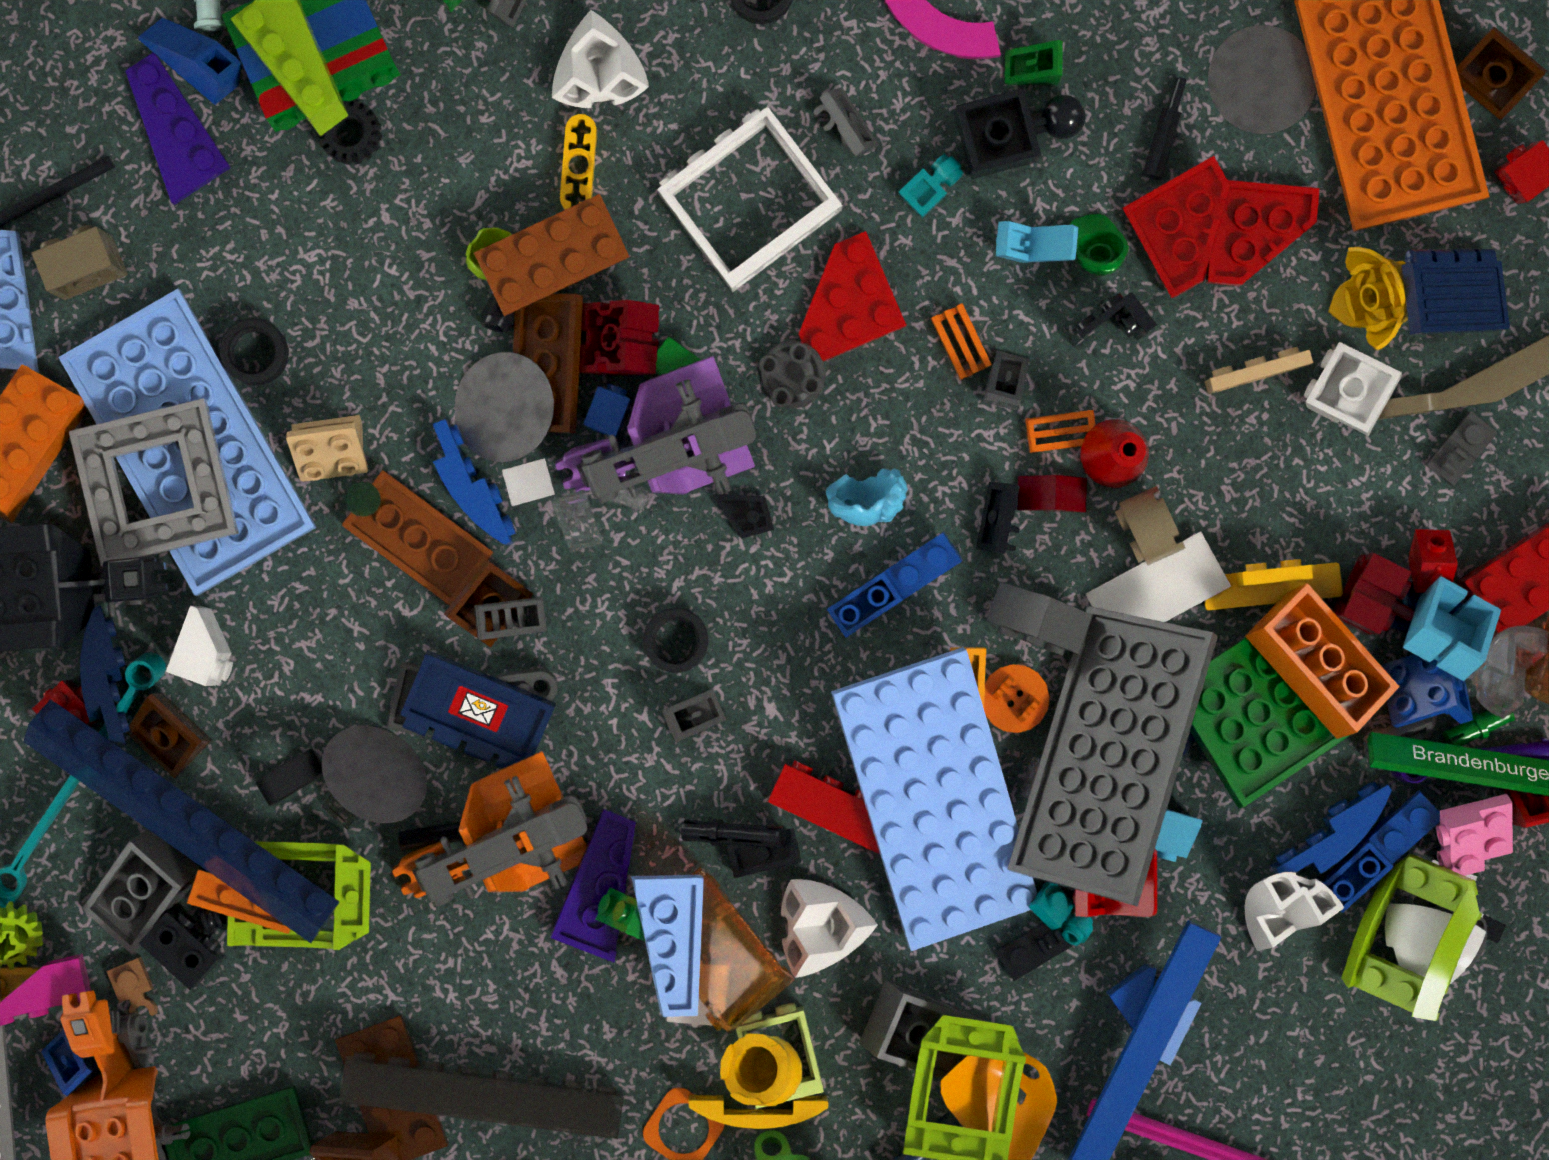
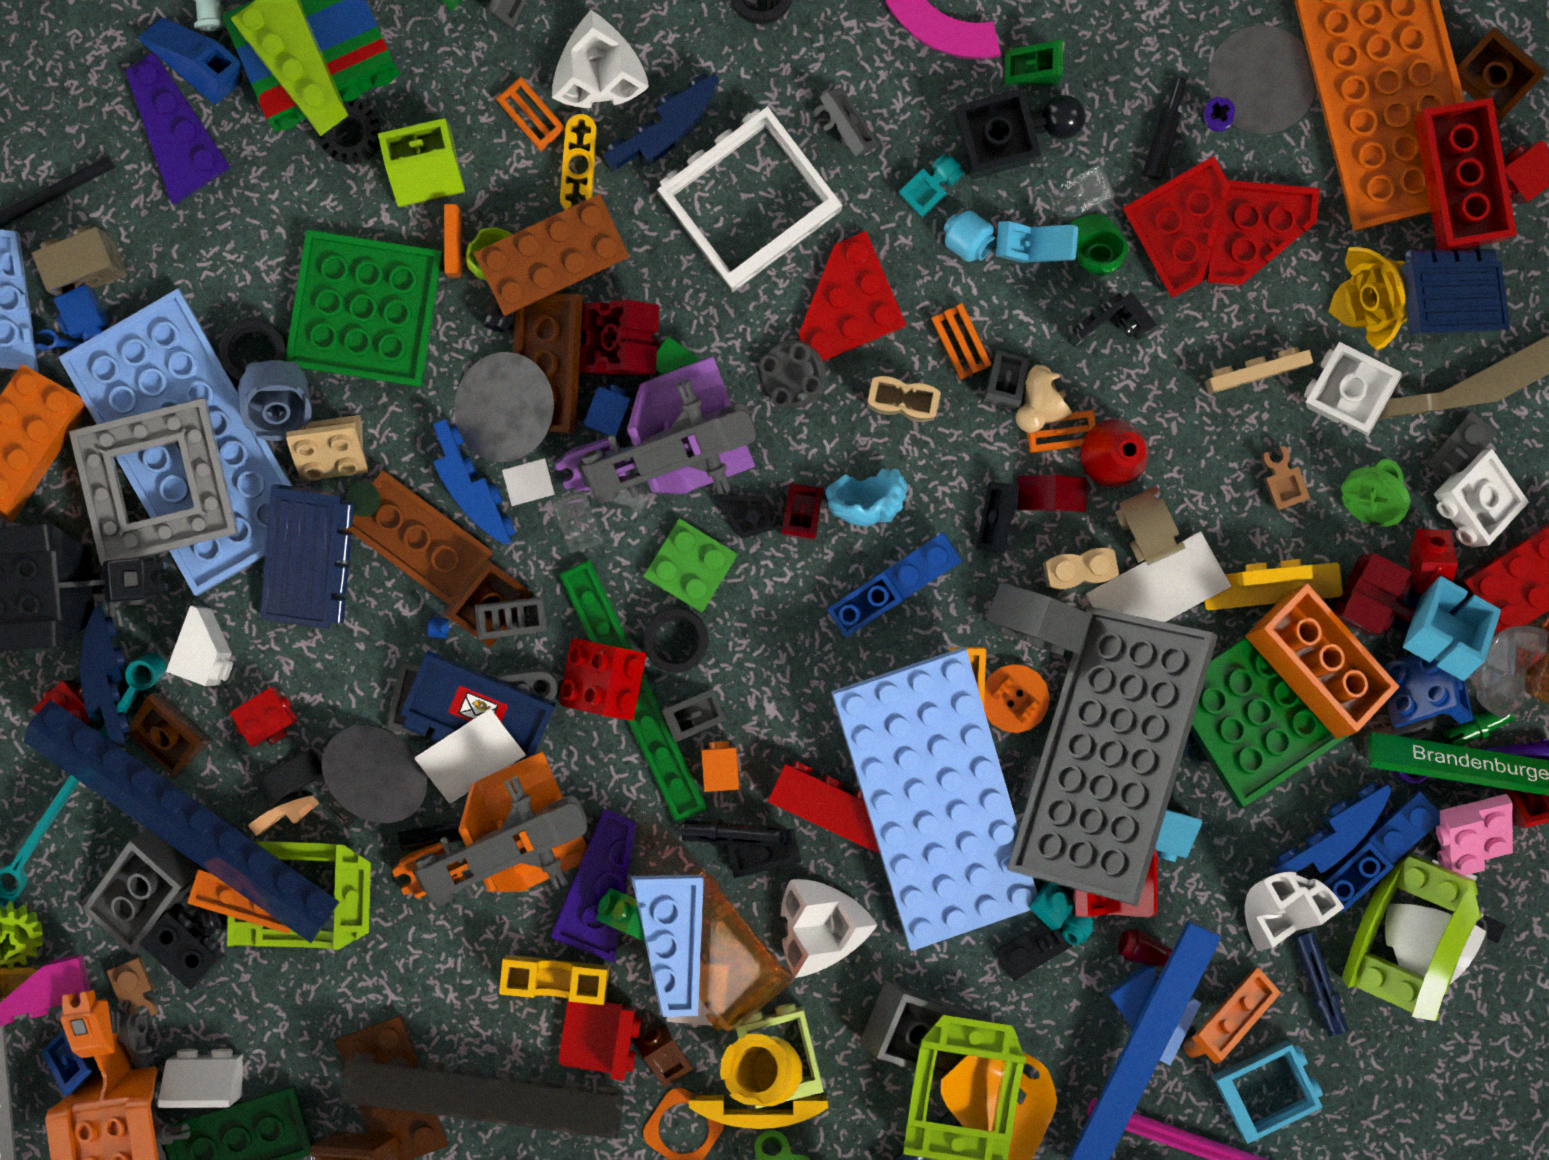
none -> blue hand [34,329,84,351]
none -> blue brick [54,284,110,342]
none -> white slope [158,1049,242,1108]
none -> red head [229,686,298,748]
none -> sand blue brick [238,360,312,441]
none -> light nougat slope [248,795,320,836]
none -> dark blue hinge [260,484,355,629]
none -> green plate [285,230,444,388]
none -> lime slope [378,118,465,207]
none -> white sticker [415,709,525,804]
none -> blue hand [428,616,450,639]
none -> orange tile [444,204,462,278]
none -> orange tile [495,77,565,152]
none -> yellow arch [499,955,610,1005]
none -> red bracket [558,1000,642,1081]
none -> green tile [559,559,707,823]
none -> red bracket [559,638,646,721]
none -> dark blue slope [603,73,719,172]
none -> reddish brown bracket [637,1024,693,1087]
none -> bright green plate [644,518,738,613]
none -> orange brick [701,741,740,792]
none -> dark red slope [781,483,824,541]
none -> tan brick [866,376,941,422]
none -> medium azure head [944,210,996,262]
none -> tan piece [1016,365,1072,433]
none -> tan brick [1042,548,1119,590]
none -> clear slope [1047,164,1115,224]
none -> dark red cone [1117,928,1172,967]
none -> orange piece [1183,967,1281,1064]
none -> dark purple bush [1204,97,1235,132]
none -> medium azure window [1211,1039,1323,1144]
none -> medium nougat plate [1261,446,1310,511]
none -> dark blue pin [1293,930,1349,1037]
none -> bright green tile [1341,459,1411,527]
none -> red brick [1414,97,1517,250]
none -> white plate [1434,448,1529,548]

